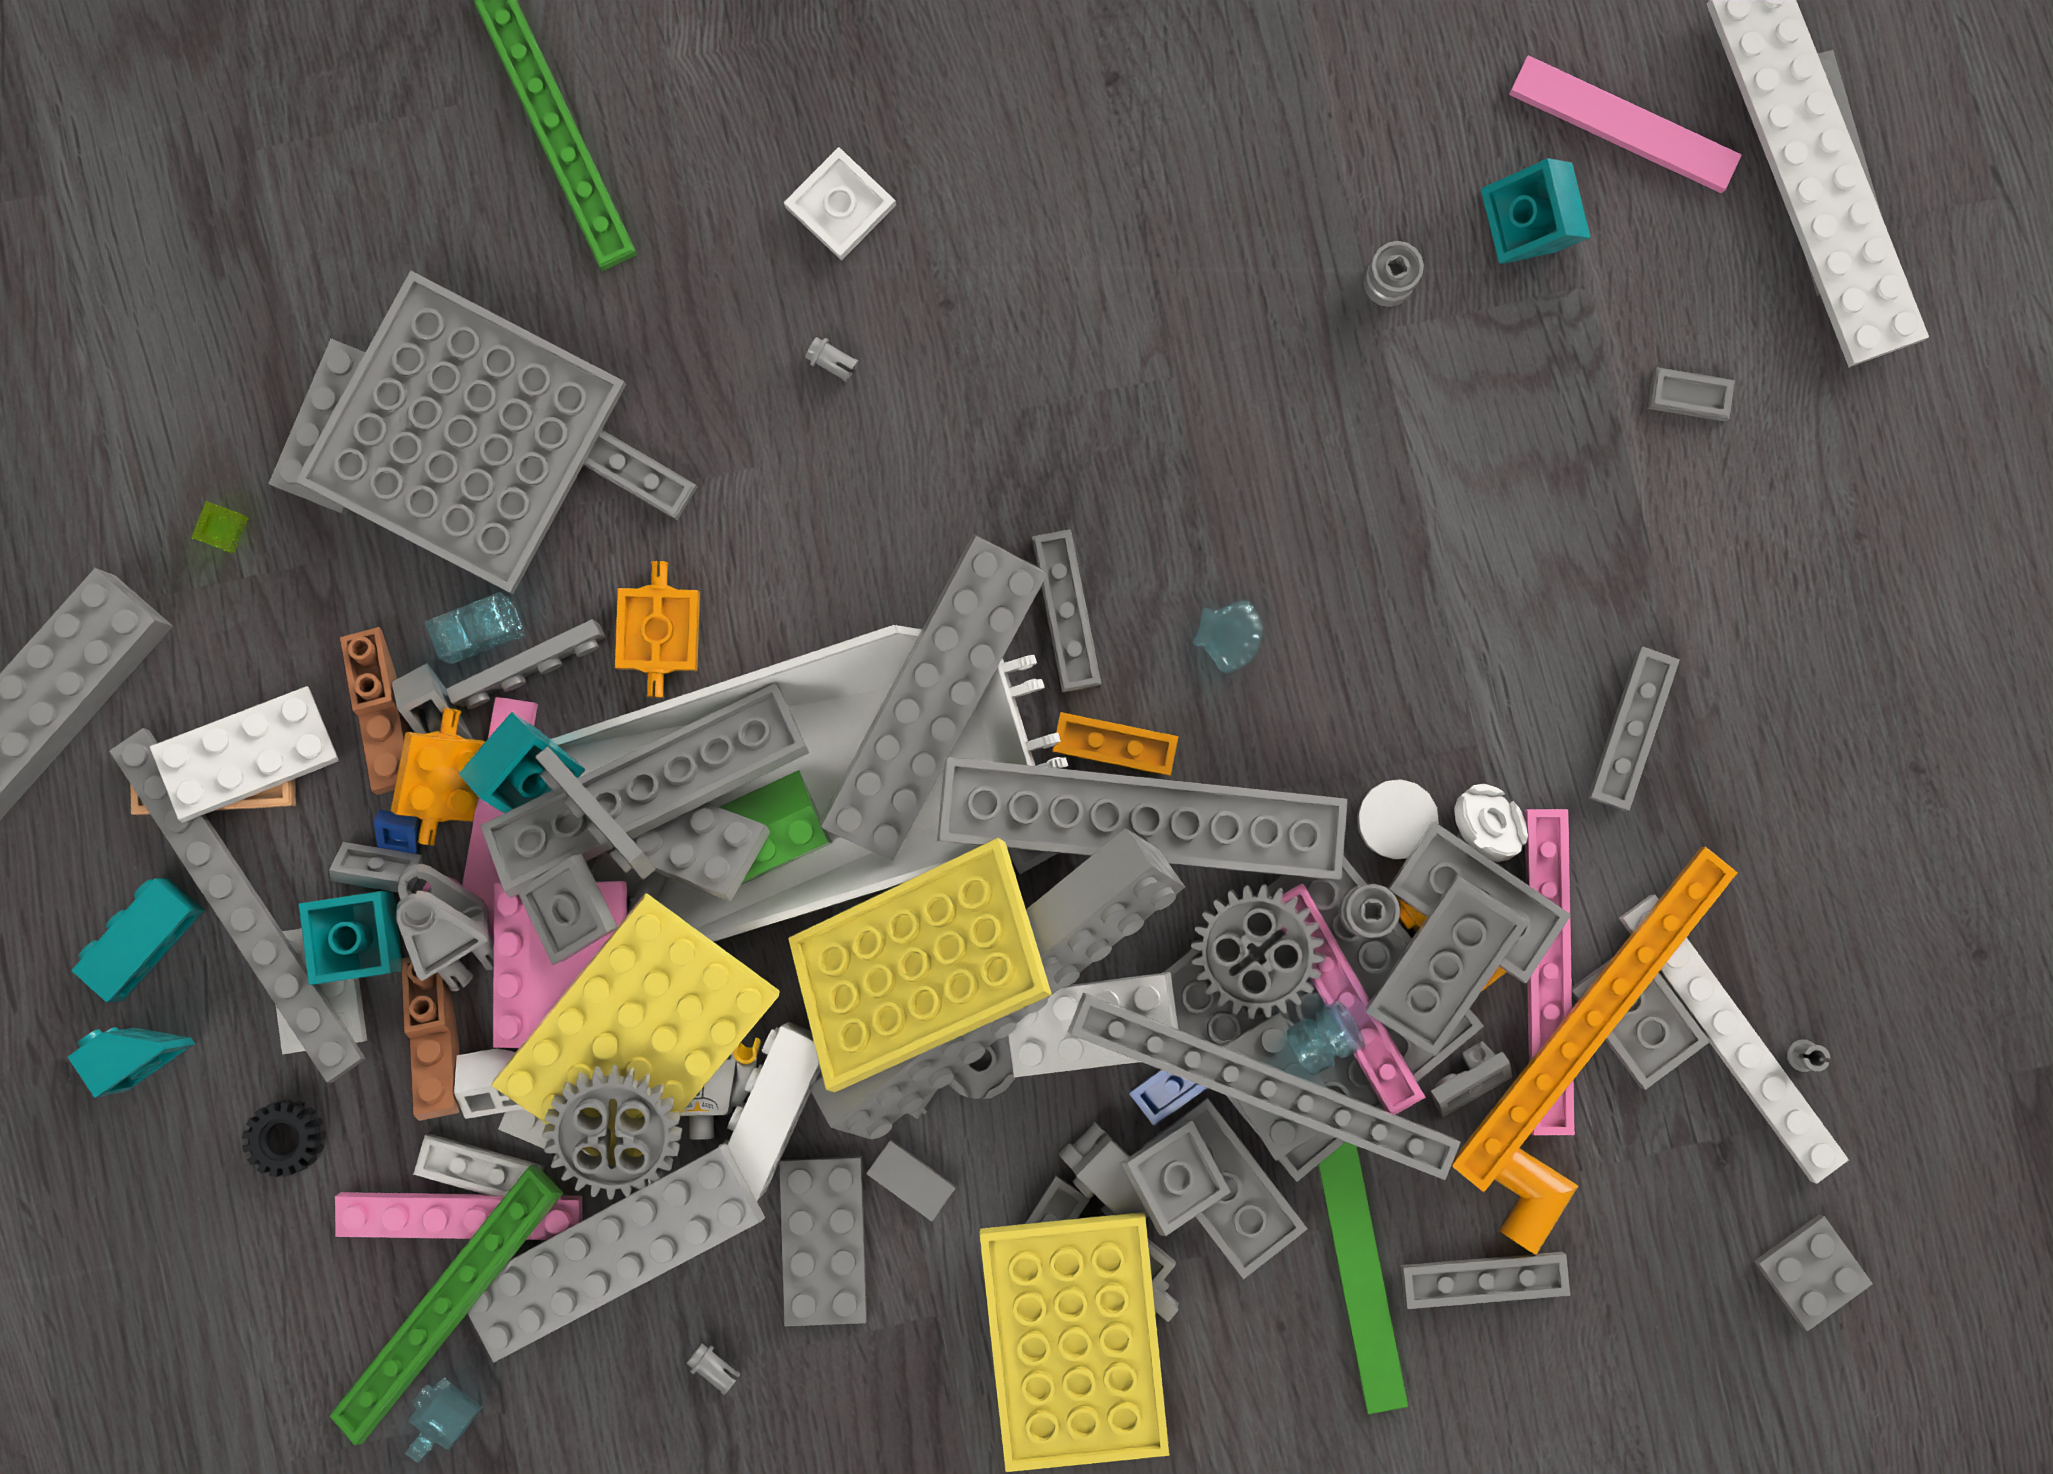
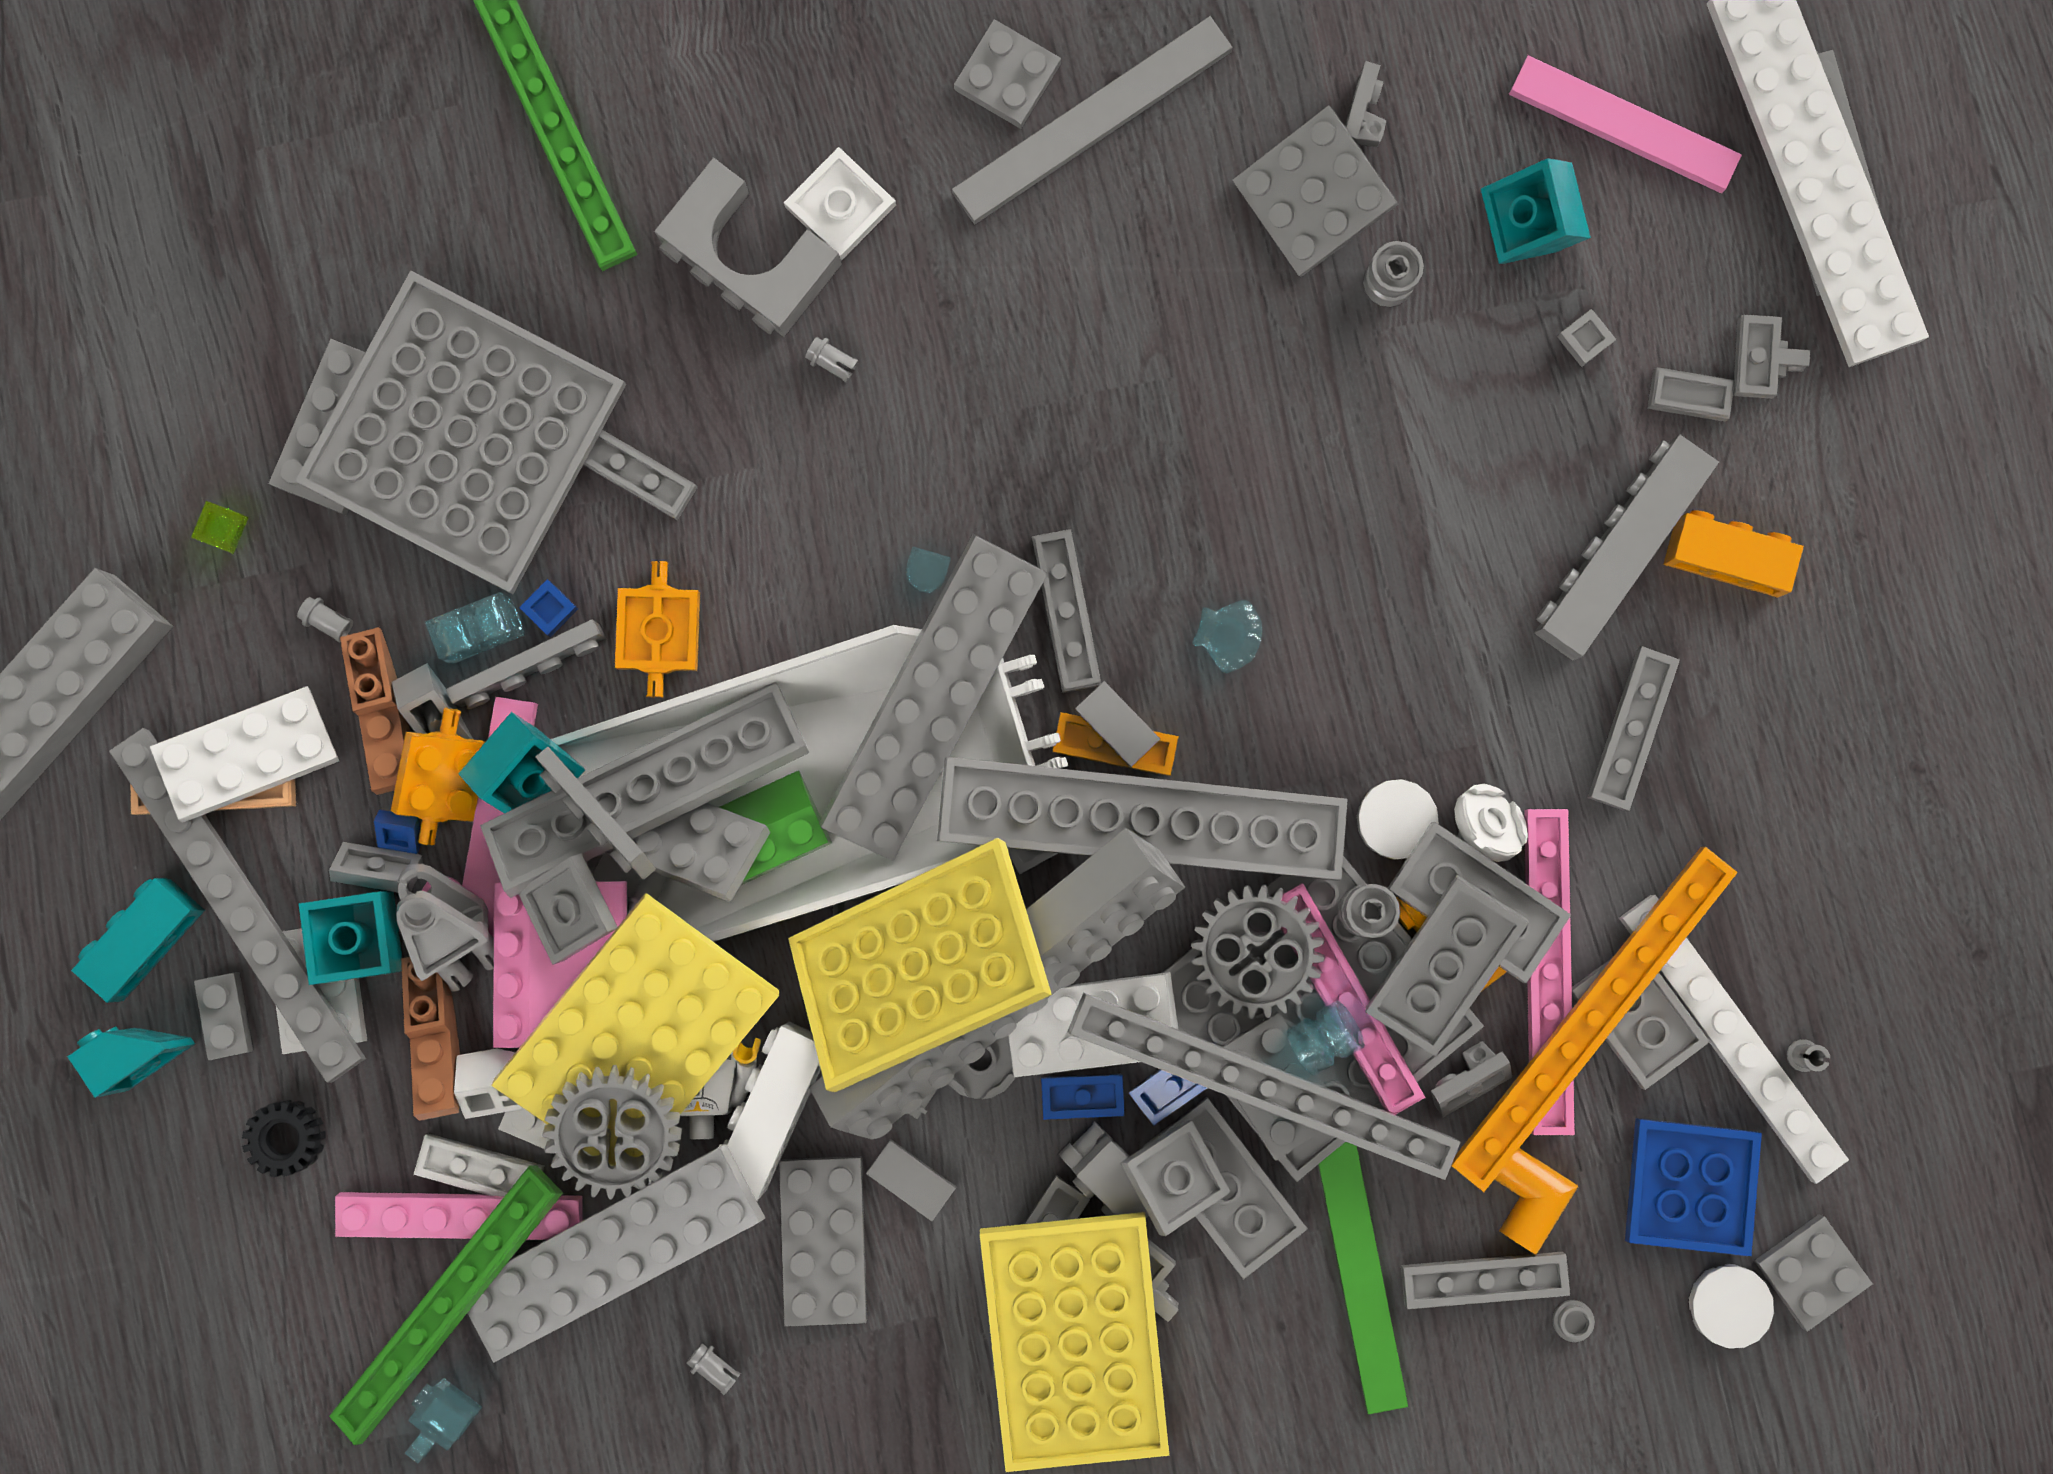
none -> light grey plate [194,972,253,1060]
none -> light grey pin [297,597,353,642]
none -> blue plate [519,579,578,637]
none -> light grey arch [654,157,842,337]
none -> clear light blue tile [906,547,951,593]
none -> light grey tile [952,16,1233,225]
none -> light grey plate [954,19,1061,129]
none -> blue plate [1041,1074,1125,1120]
none -> light grey tile [1075,681,1160,768]
none -> light grey plate [1232,105,1399,277]
none -> light grey hinge [1345,61,1386,147]
none -> light grey brick [1534,434,1719,661]
none -> light grey plate [1552,1300,1595,1342]
none -> light grey plate [1557,309,1616,367]
none -> blue plate [1625,1118,1762,1256]
none -> light orange brick [1663,510,1804,597]
none -> white tile [1689,1264,1774,1348]
none -> light grey hinge [1733,315,1810,399]

